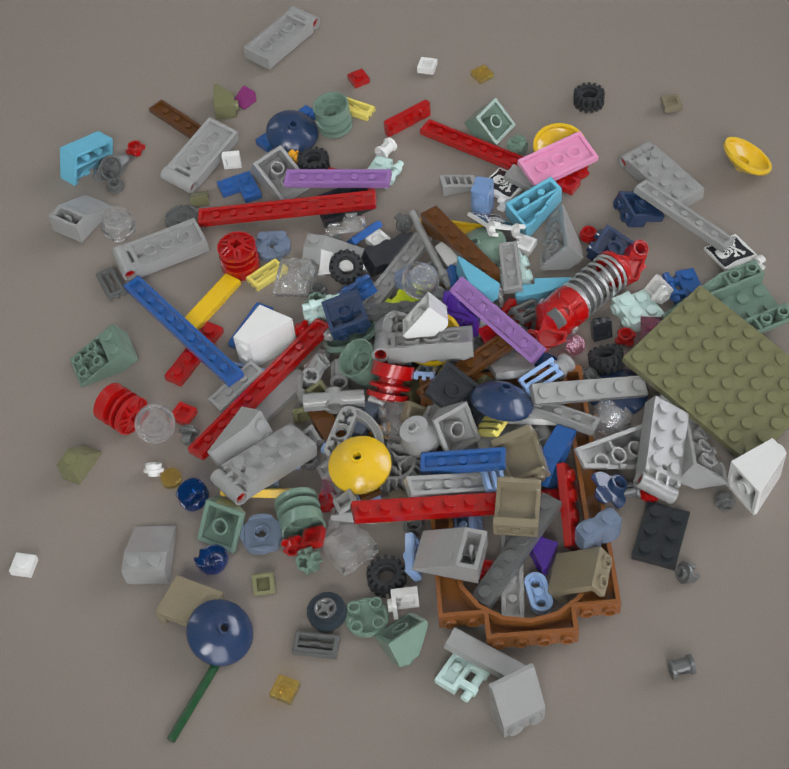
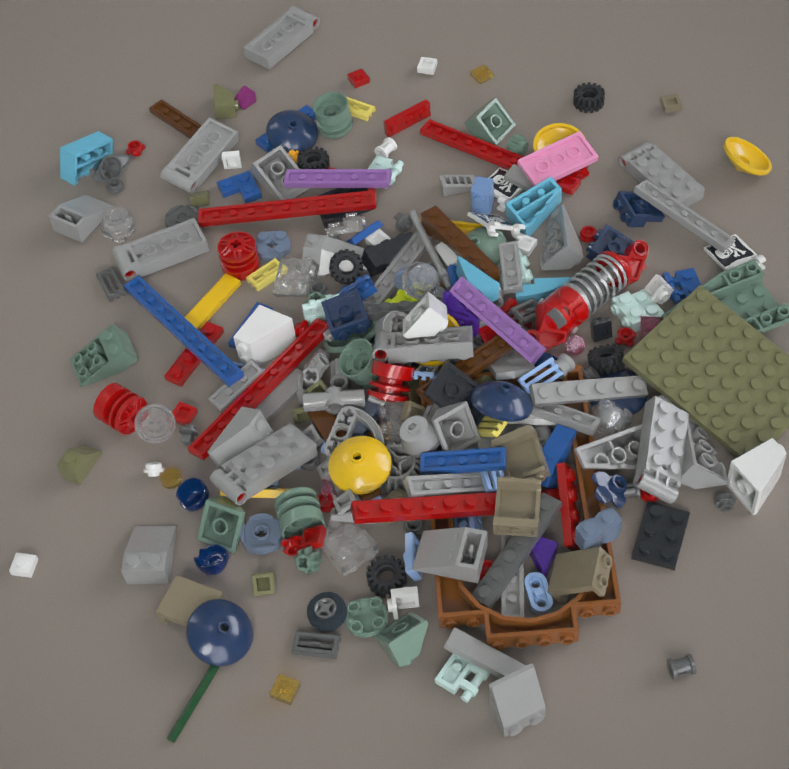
dark grey plate [675,561,700,584] -> none

